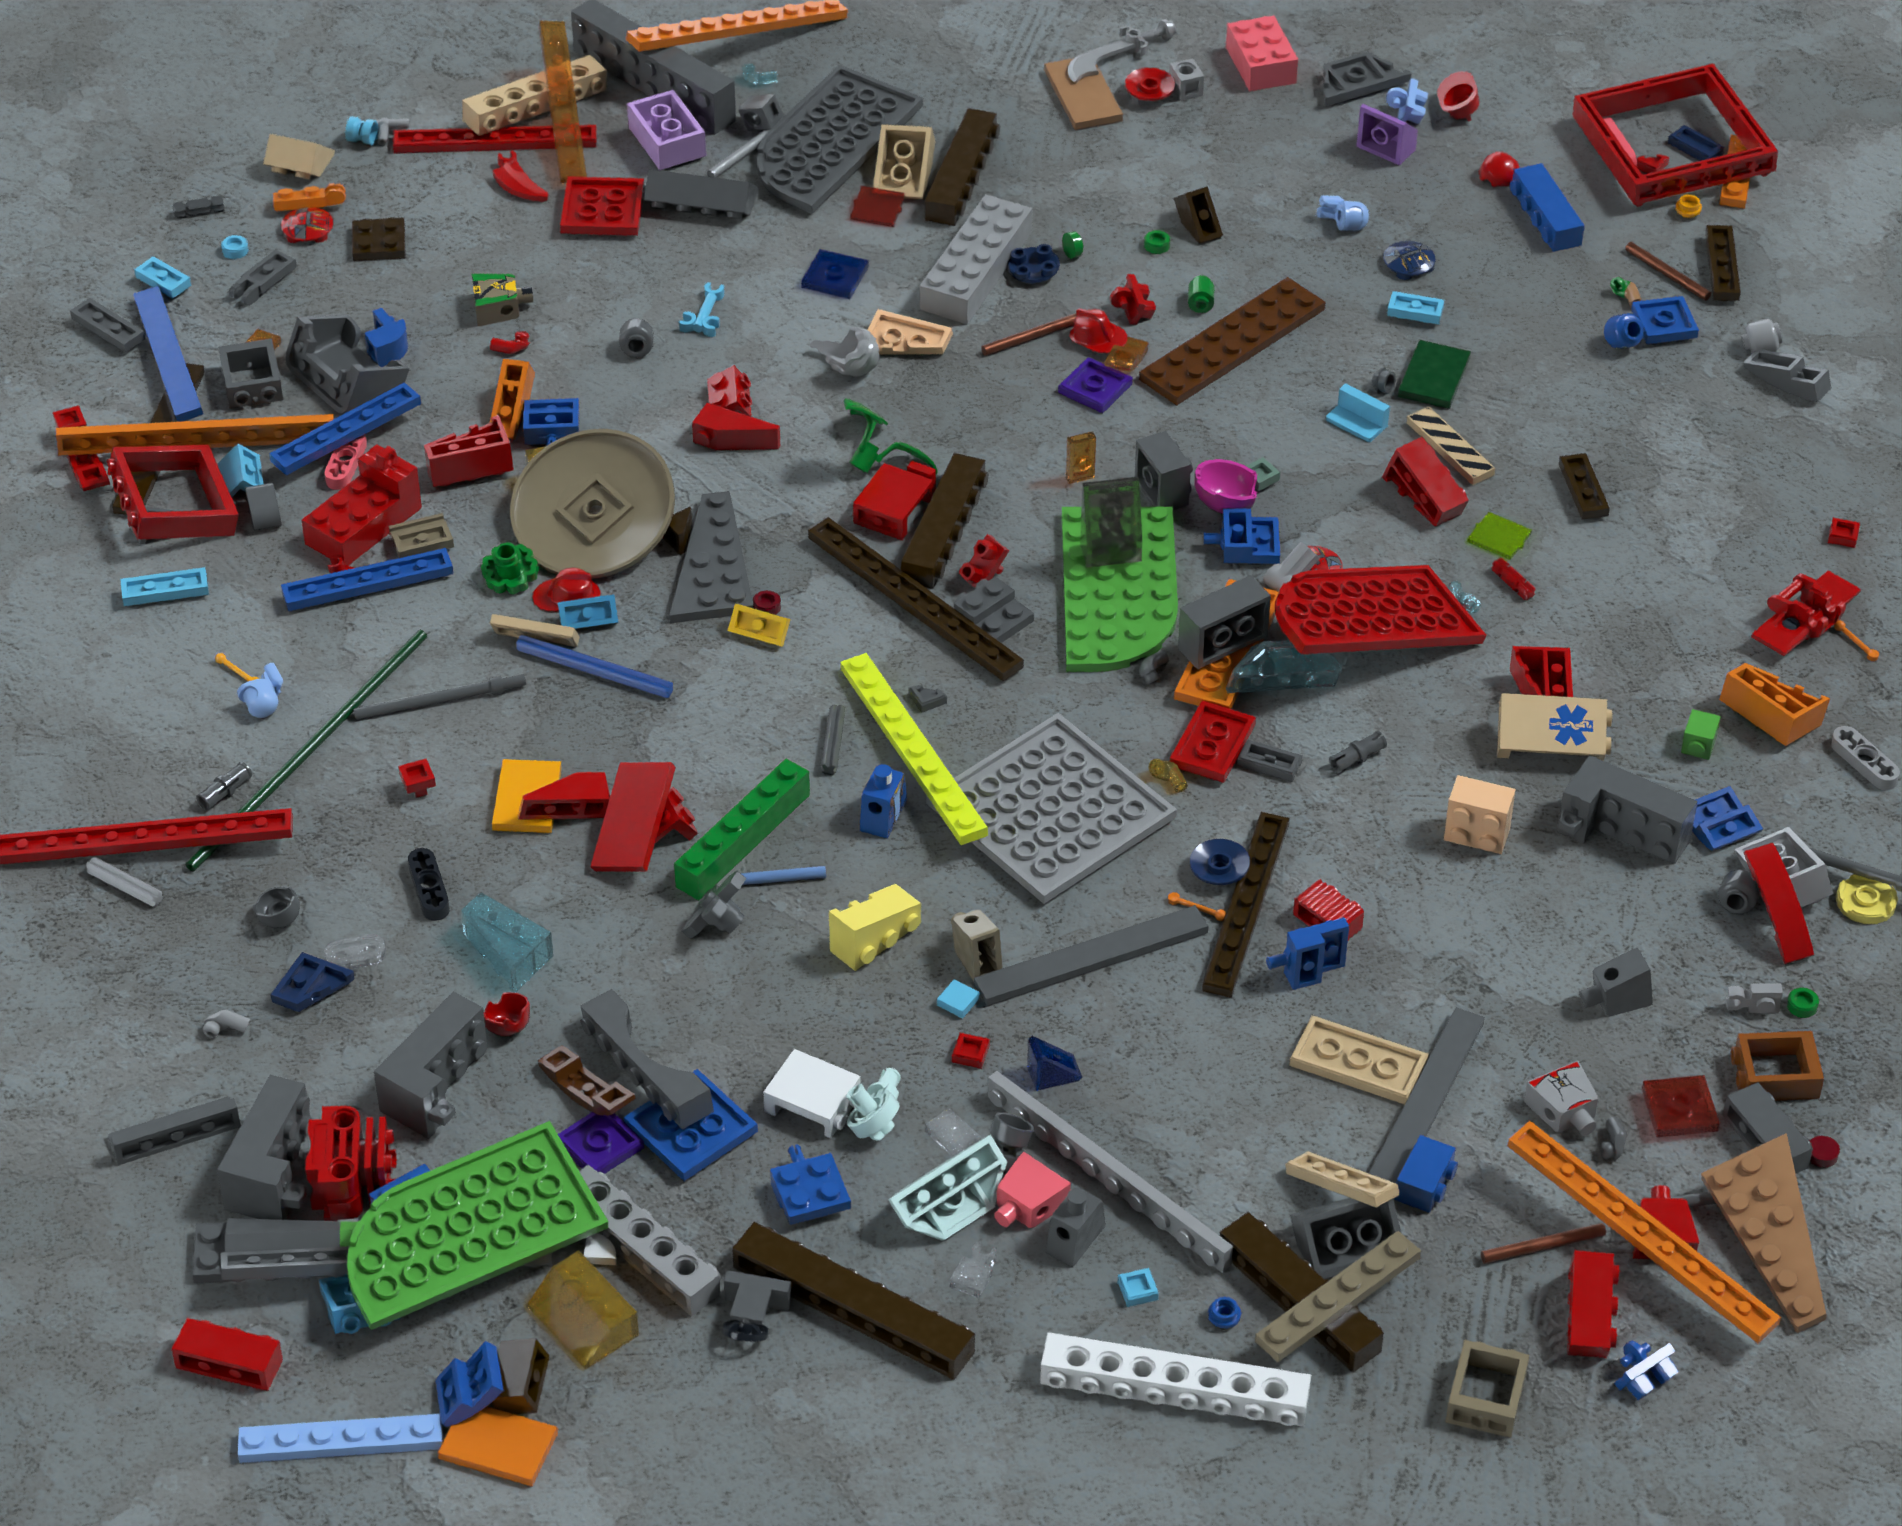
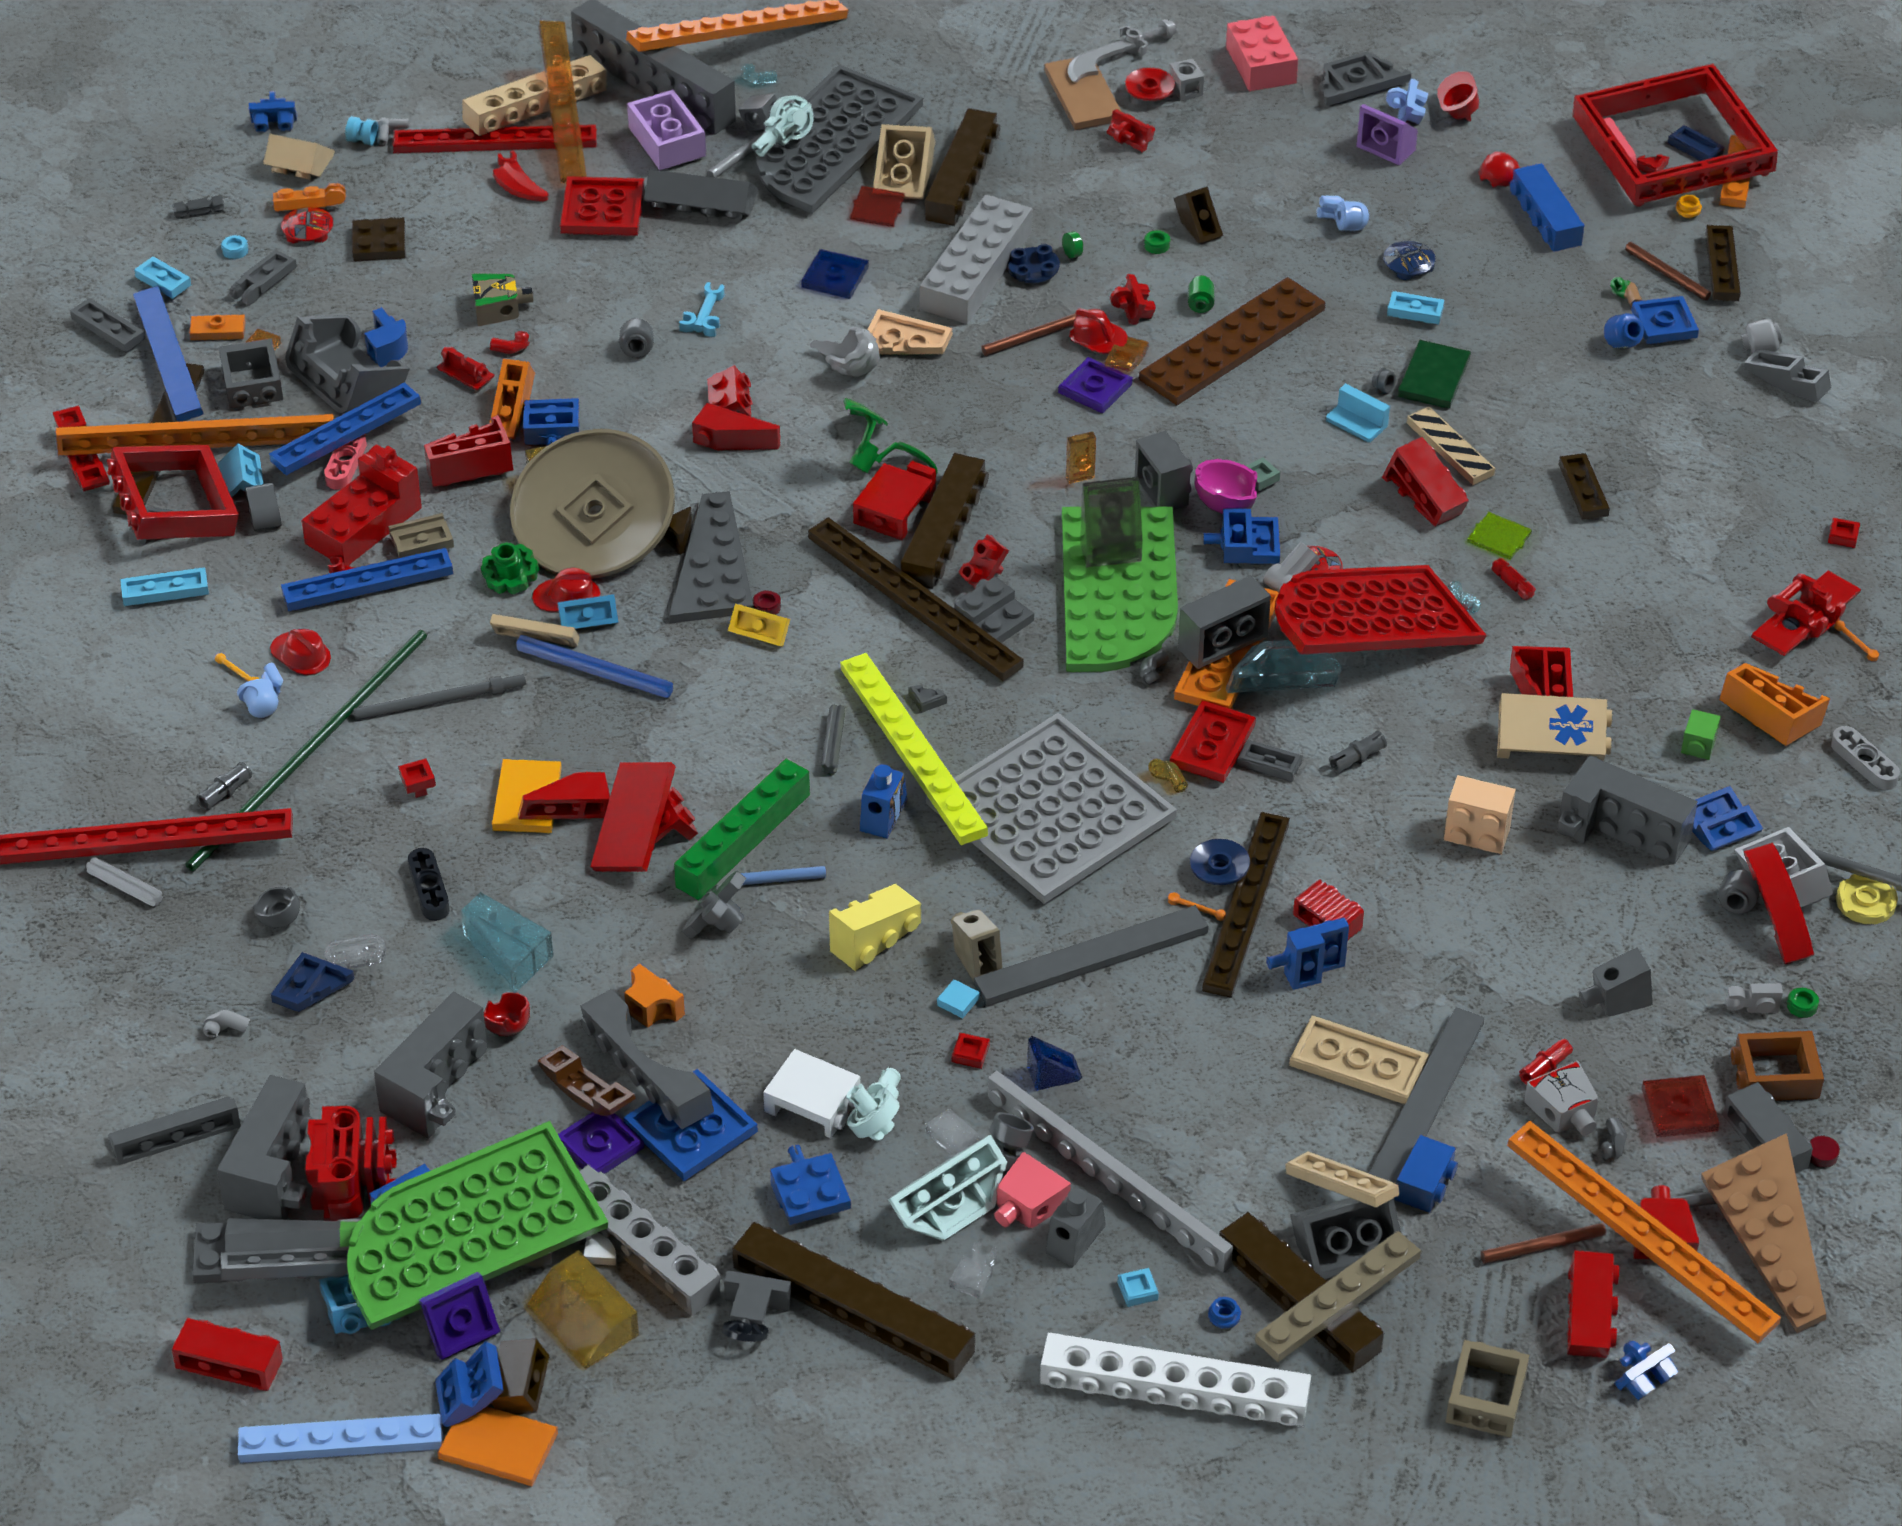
none -> orange plate [190,314,246,341]
none -> blue hips [249,91,297,132]
none -> red piece [270,628,331,675]
none -> dark purple tile [419,1272,501,1360]
none -> red hinge [437,347,495,390]
none -> orange brick [624,964,685,1028]
none -> light aqua pin [751,96,813,157]
none -> red hips [1107,109,1155,152]
none -> red axle [1519,1039,1573,1085]

